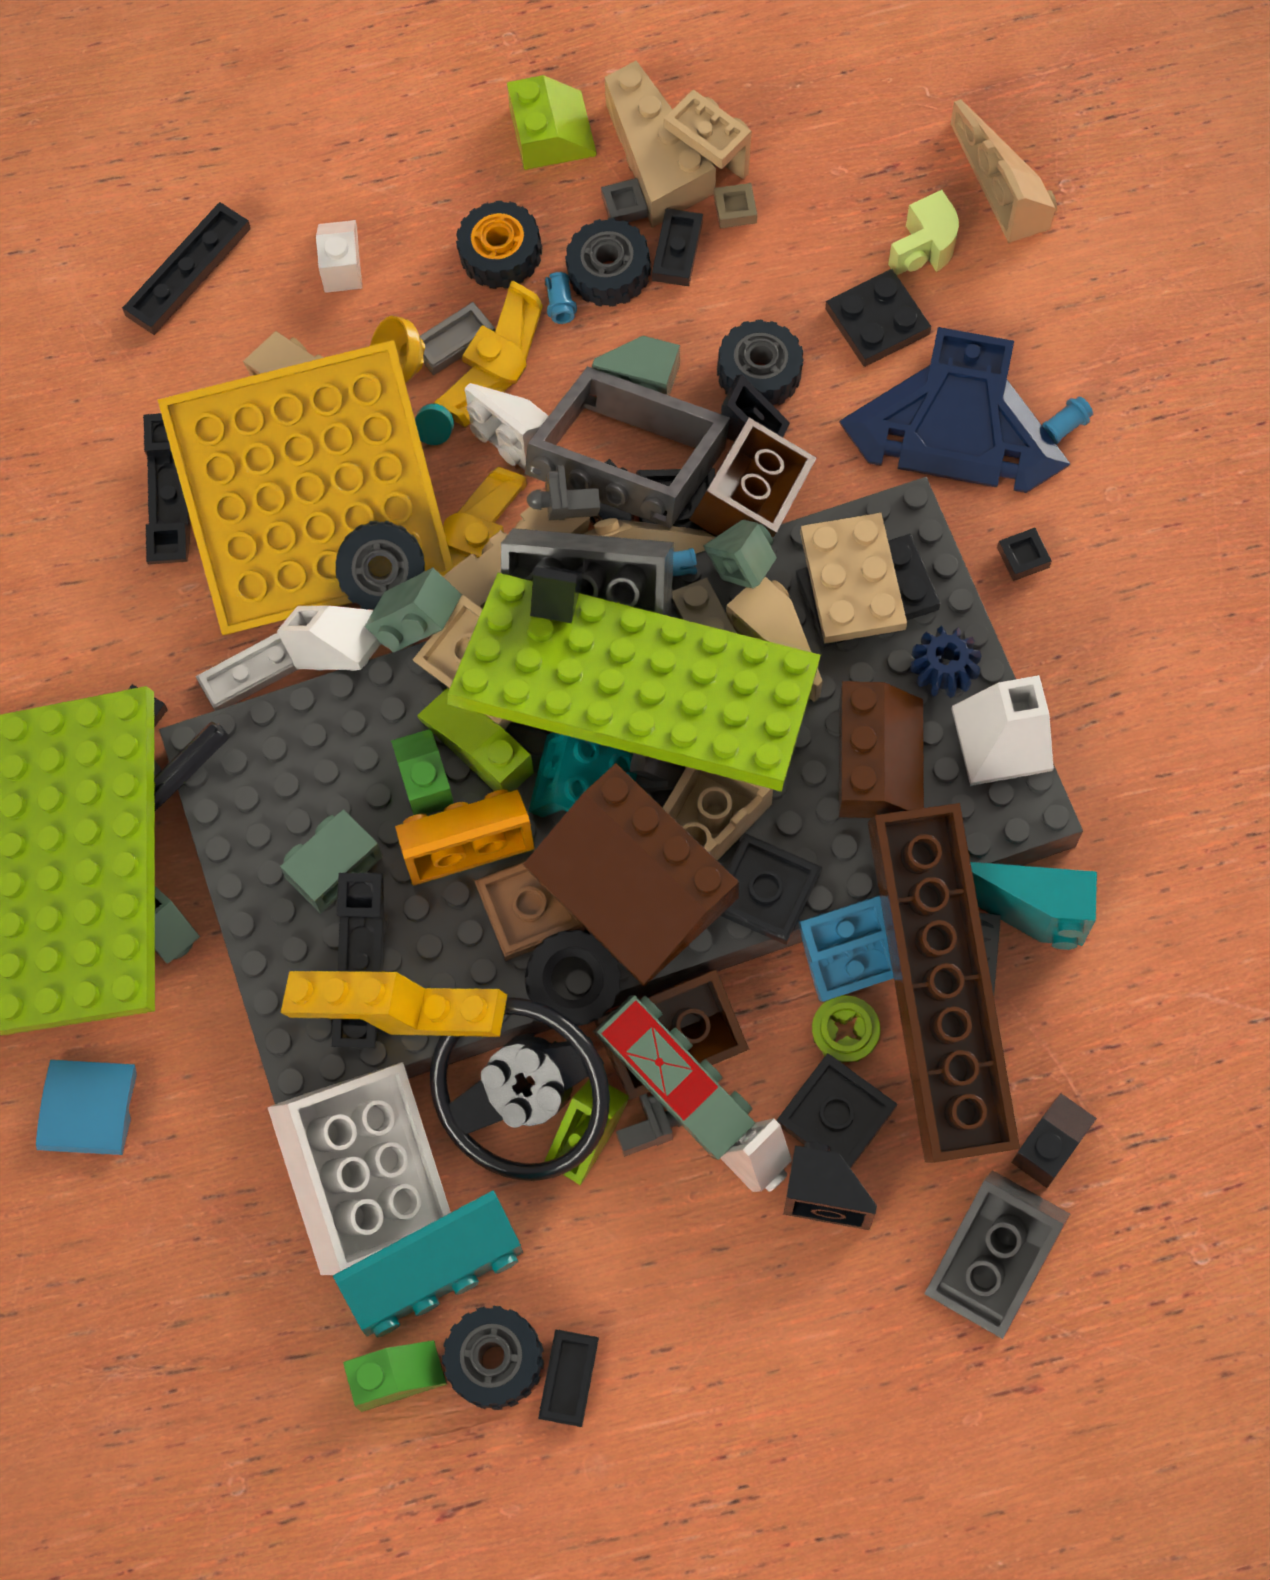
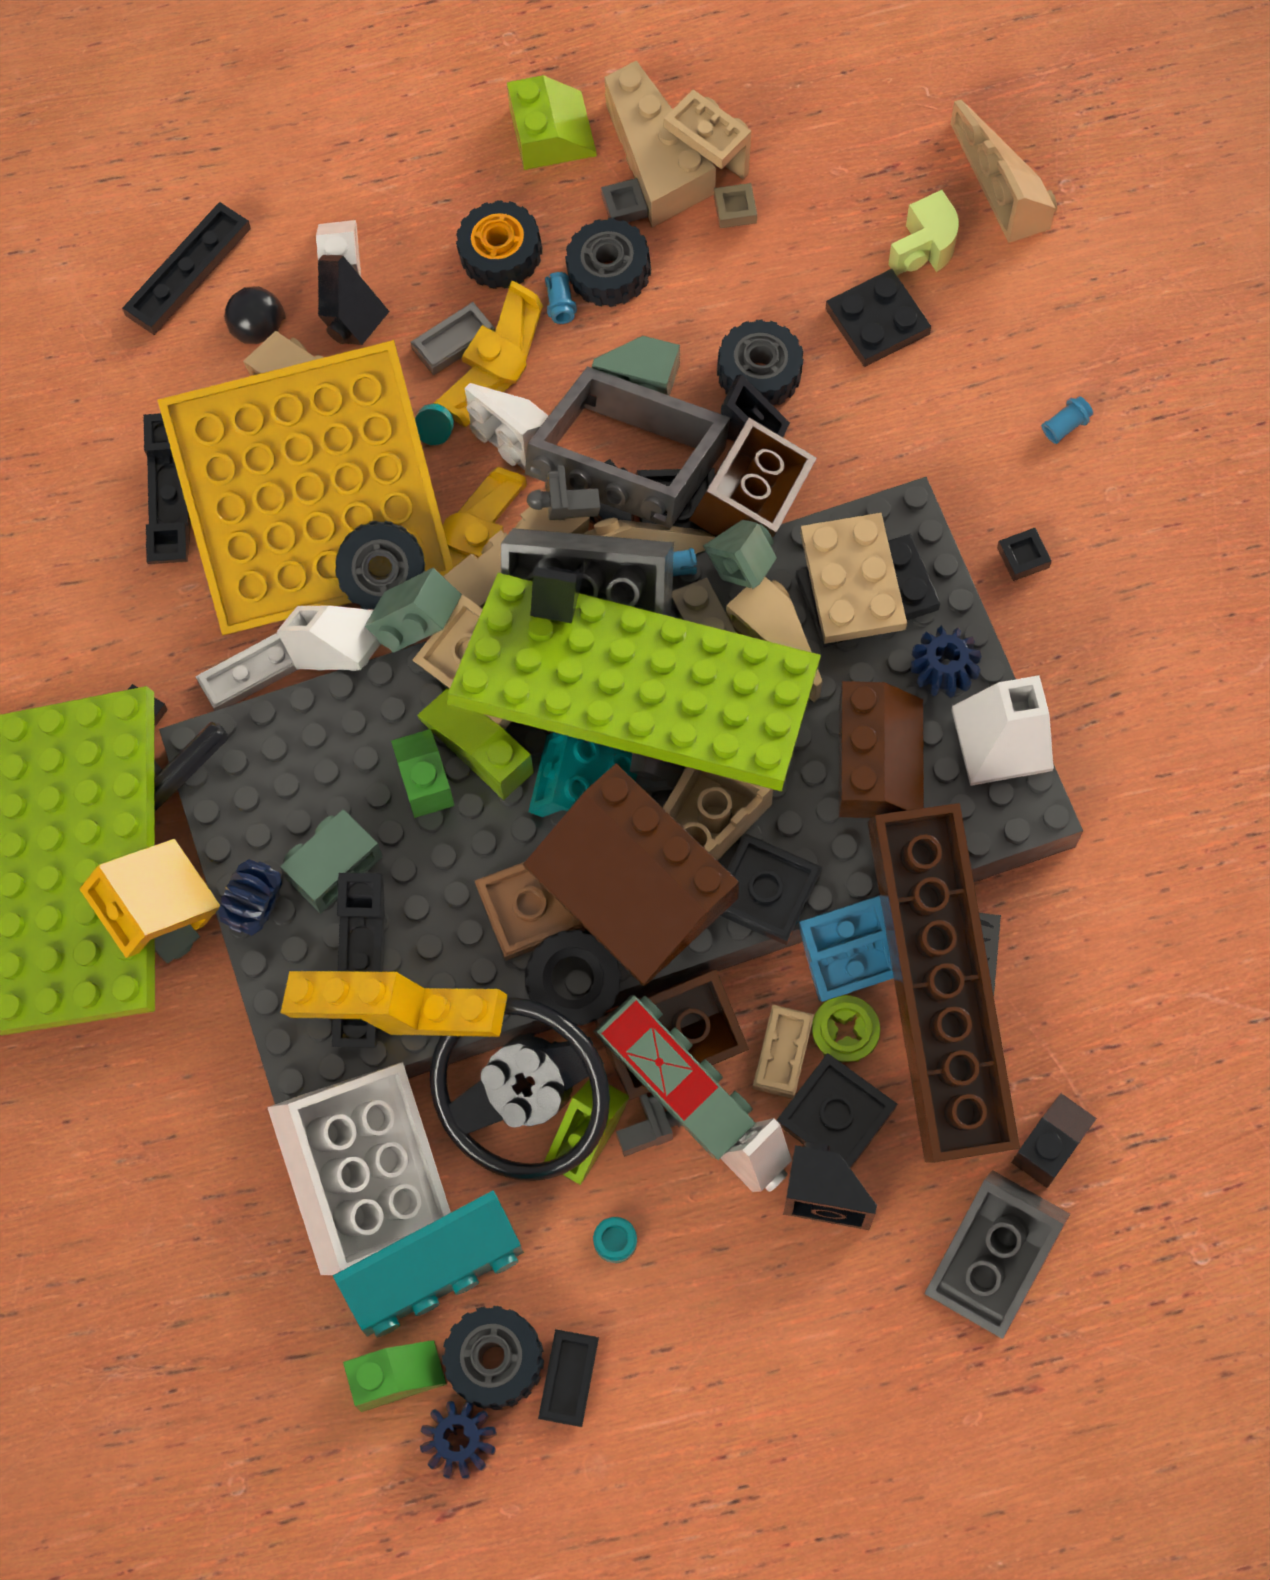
dark azure slope [36,1060,137,1155] -> none
yellow piece [370,316,425,383] -> none
light orange slope [395,789,535,886] -> none
black plate [652,208,703,286] -> none
dark blue plate [839,327,1070,493] -> none
teal slope [970,862,1097,950] -> none
none -> yellow panel [80,839,220,958]
none -> dark blue gear [218,859,282,936]
none -> black hair [224,286,286,344]
none -> black slope [318,255,390,345]
none -> dark blue gear [420,1401,497,1480]
none -> teal tile [593,1217,637,1263]
none -> tan plate [753,1005,814,1099]

